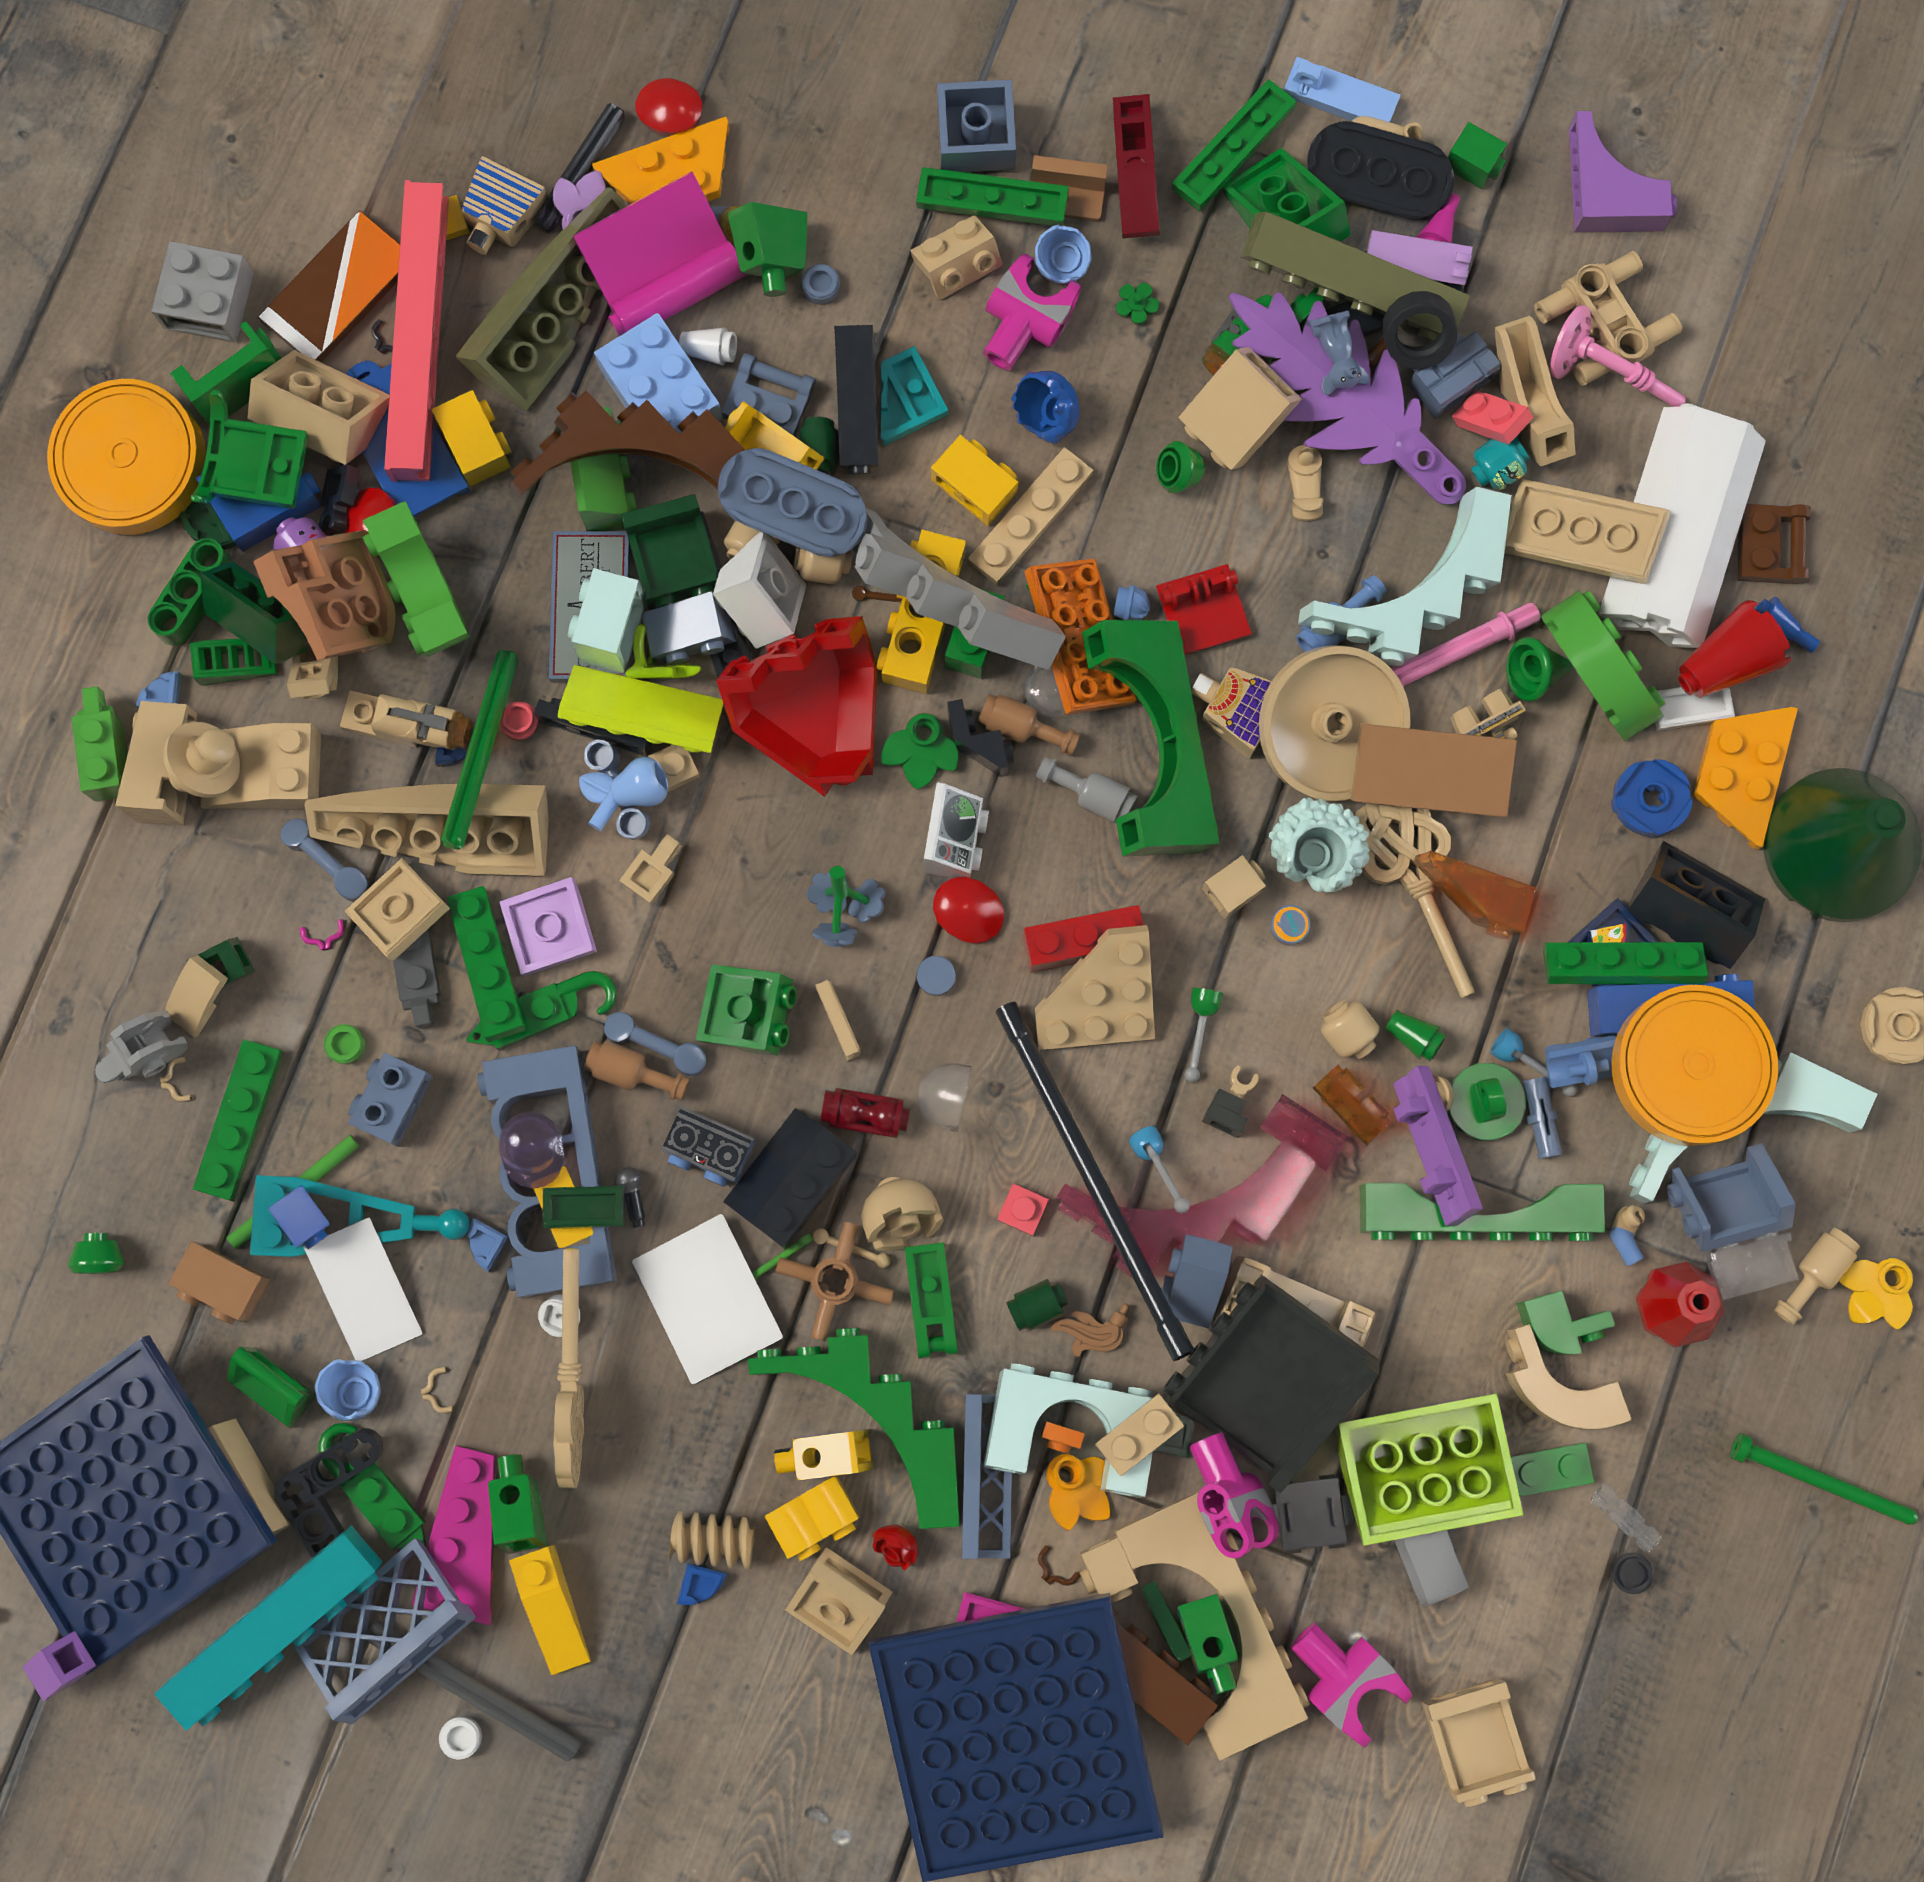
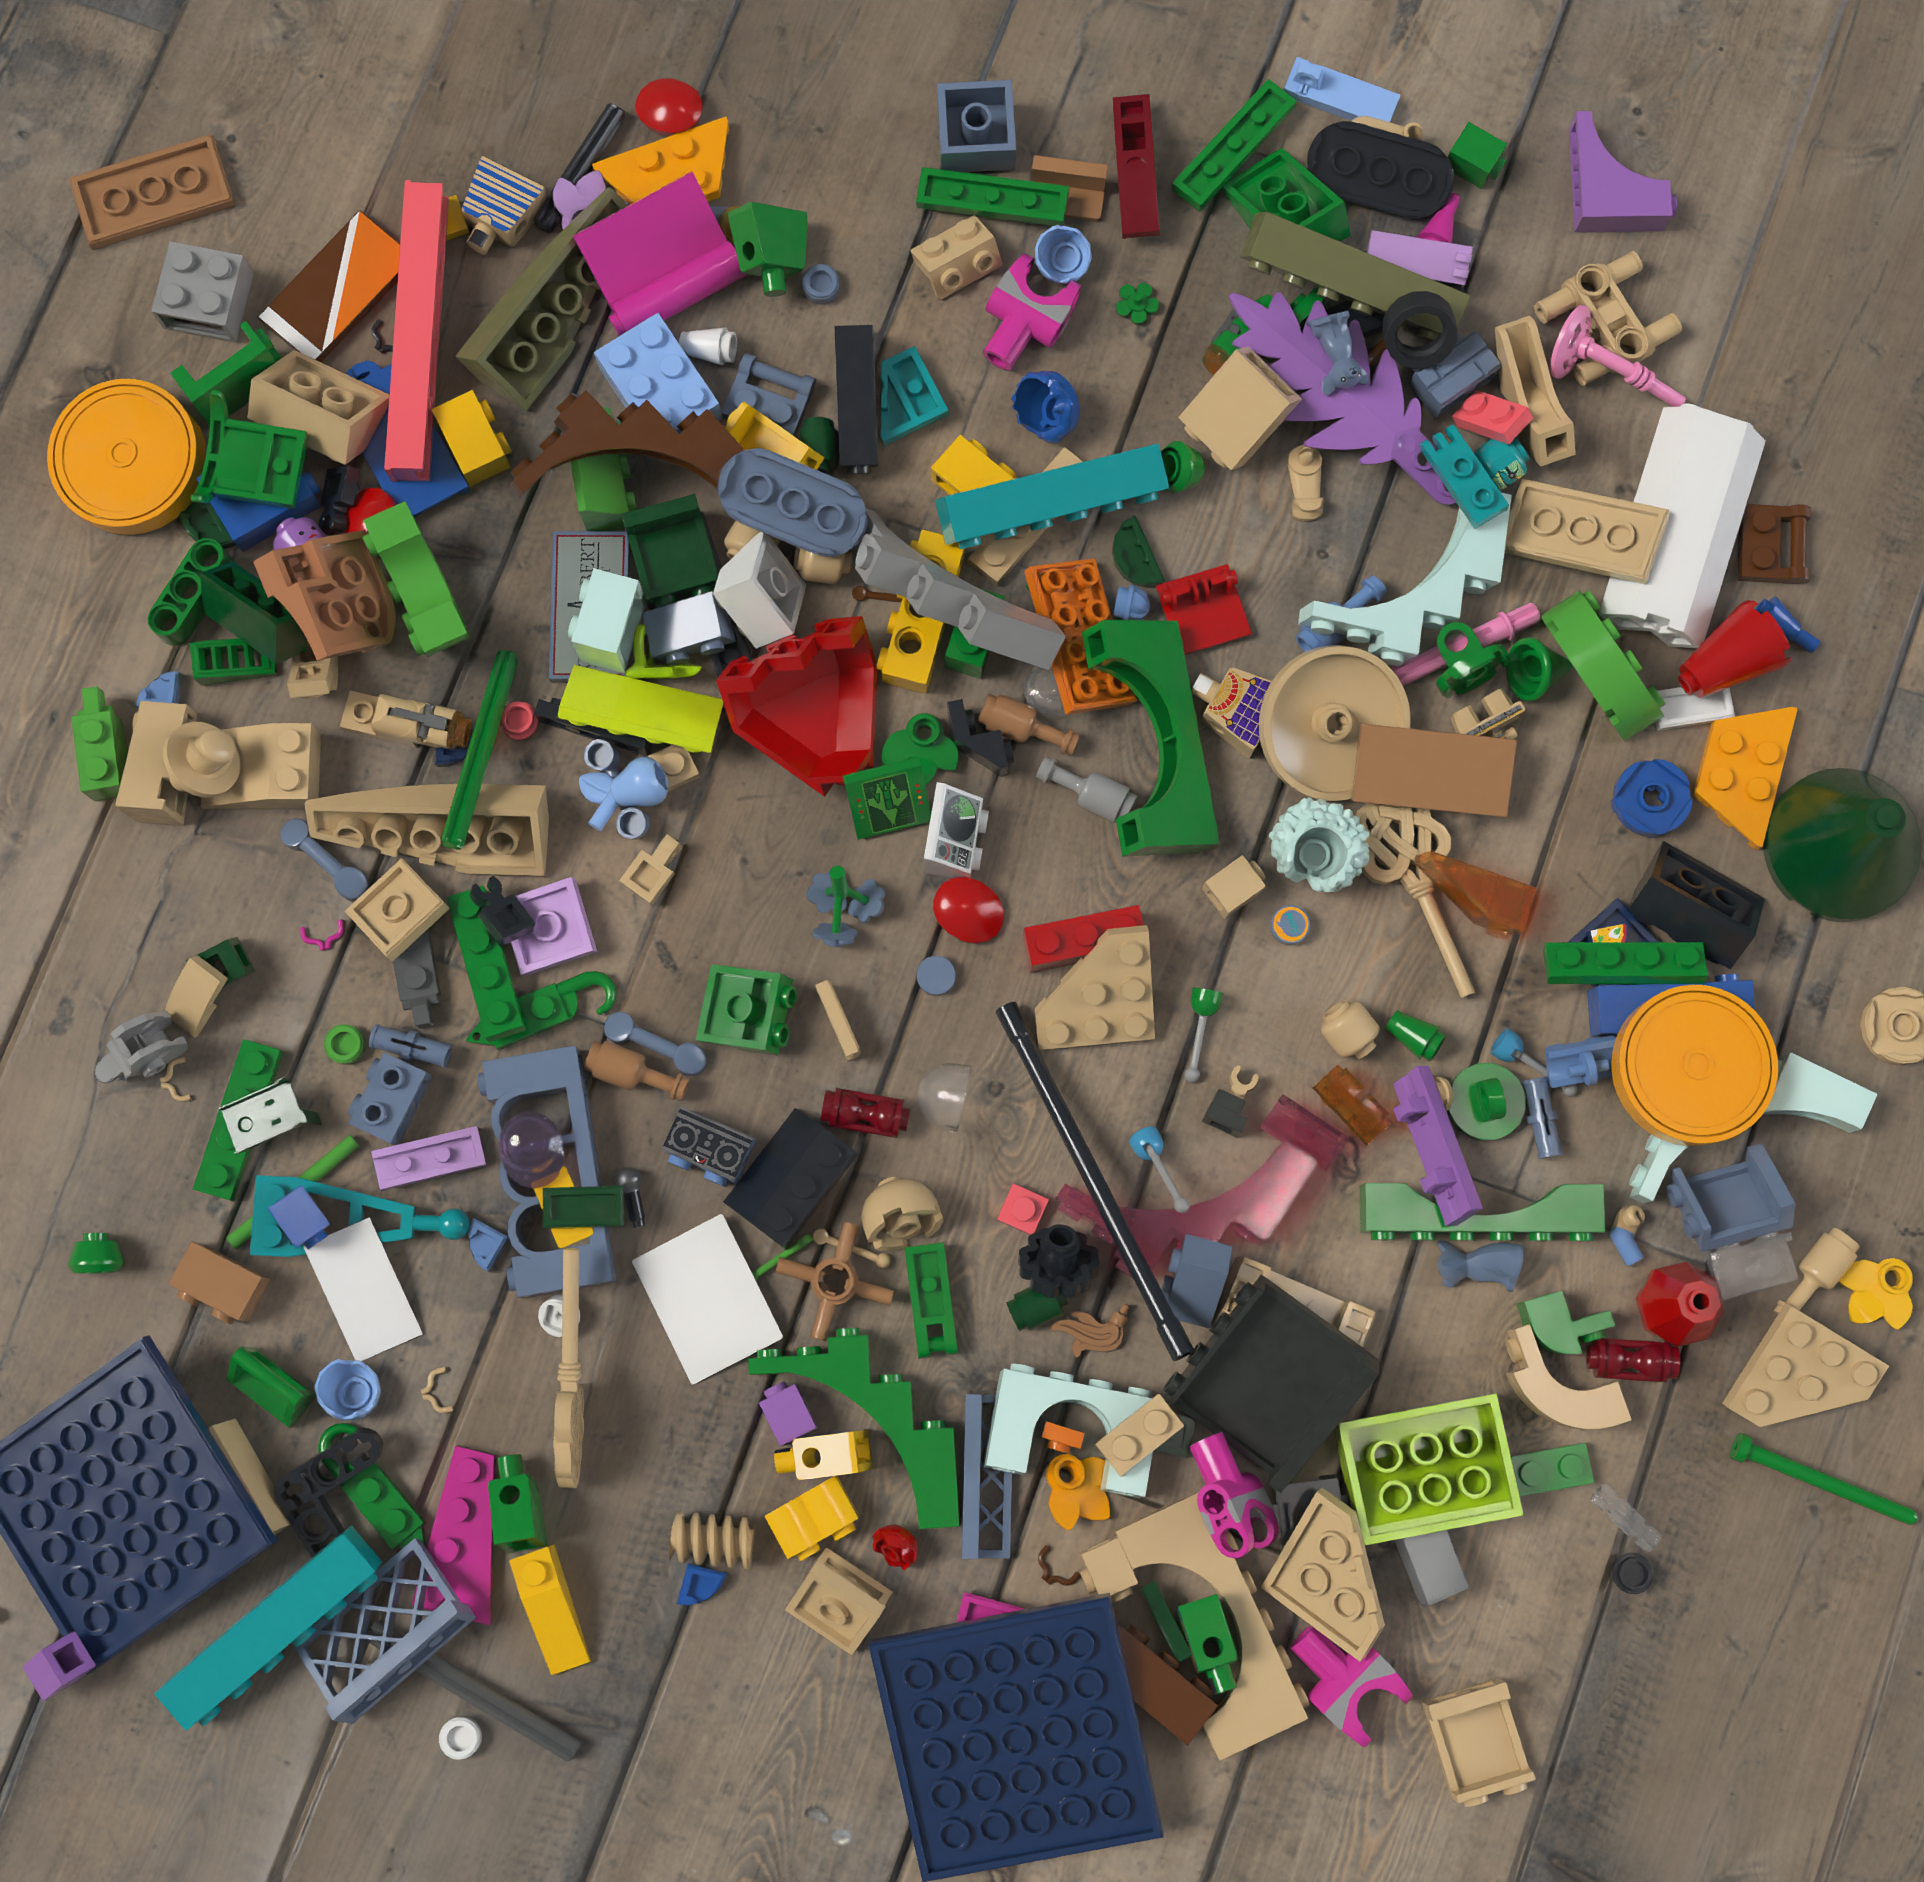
none -> medium nougat tile [69,134,236,250]
none -> piece [218,1078,322,1154]
none -> sand blue pin [369,1024,452,1068]
none -> lavender hinge [371,1126,486,1191]
none -> black plate [470,876,535,947]
none -> medium lavender brick [759,1381,818,1446]
none -> tile [843,757,931,840]
none -> teal brick [935,443,1169,549]
none -> black plant [1018,1224,1100,1298]
none -> dark green tile [1112,515,1166,588]
none -> tan plate [1261,1488,1385,1662]
none -> teal hinge [1419,424,1509,529]
none -> green tile [1436,622,1511,698]
none -> sand blue animal [1438,1240,1524,1292]
none -> dark red piece [1586,1338,1680,1383]
none -> tan plate [1722,1303,1889,1427]

